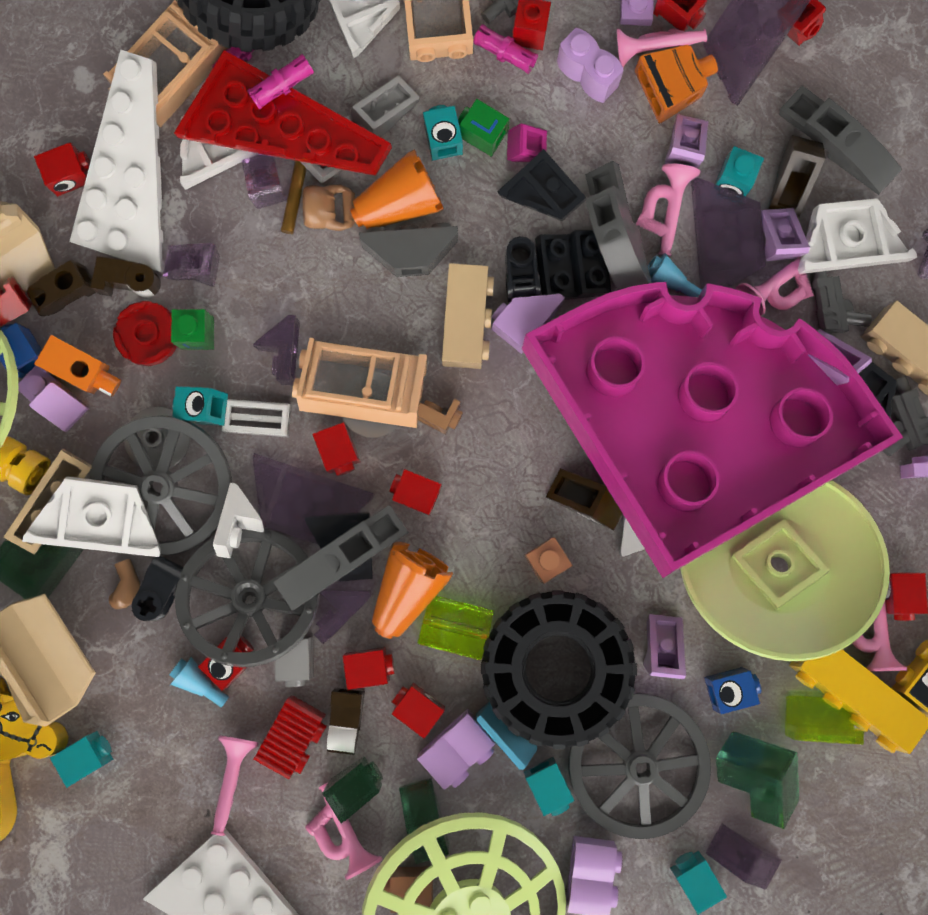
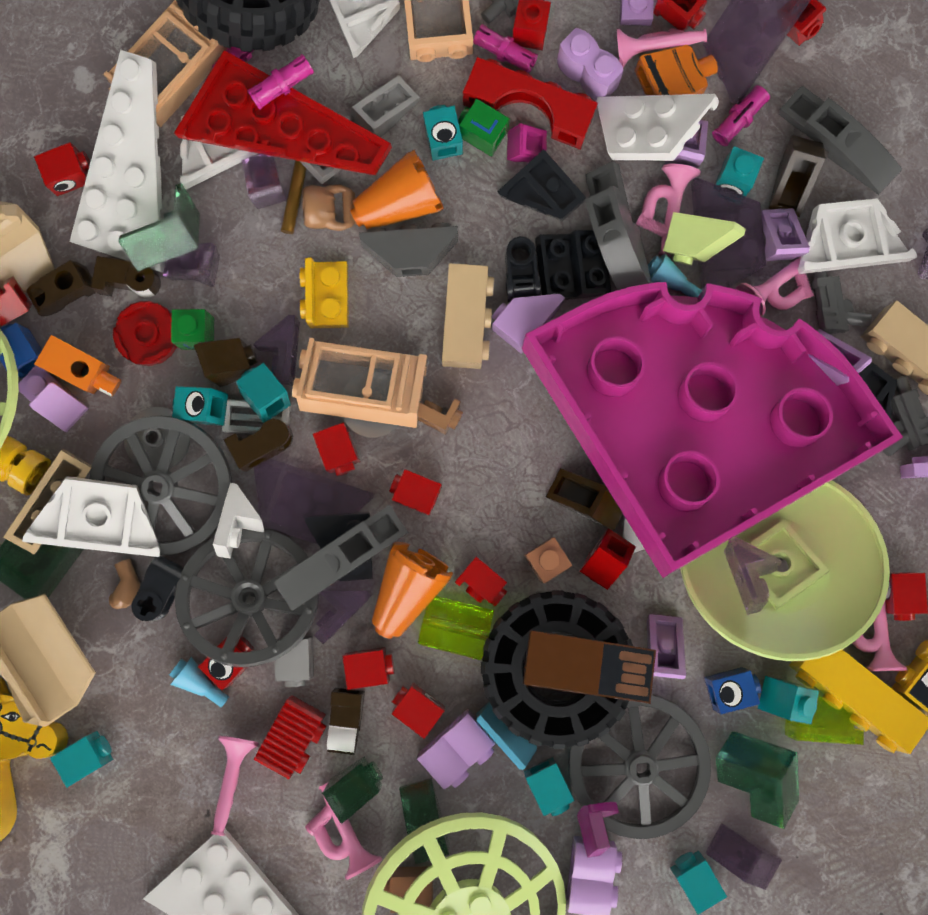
none -> clear green panel [118,183,200,271]
none -> dark brown slope [194,338,258,387]
none -> dark brown leg [223,419,293,472]
none -> teal brick [236,363,291,423]
none -> yellow bracket [299,257,349,328]
none -> red brick [455,556,508,607]
none -> red arch [463,57,598,150]
none -> reddish brown piece [523,631,656,704]
none -> magenta tile [577,802,619,858]
none -> red brick [580,528,636,590]
none -> white wing [596,94,719,161]
none -> yellowish green slope [663,212,746,265]
none -> dark pink pin [712,85,770,147]
none -> slope [724,537,782,615]
none -> teal brick [757,676,819,724]

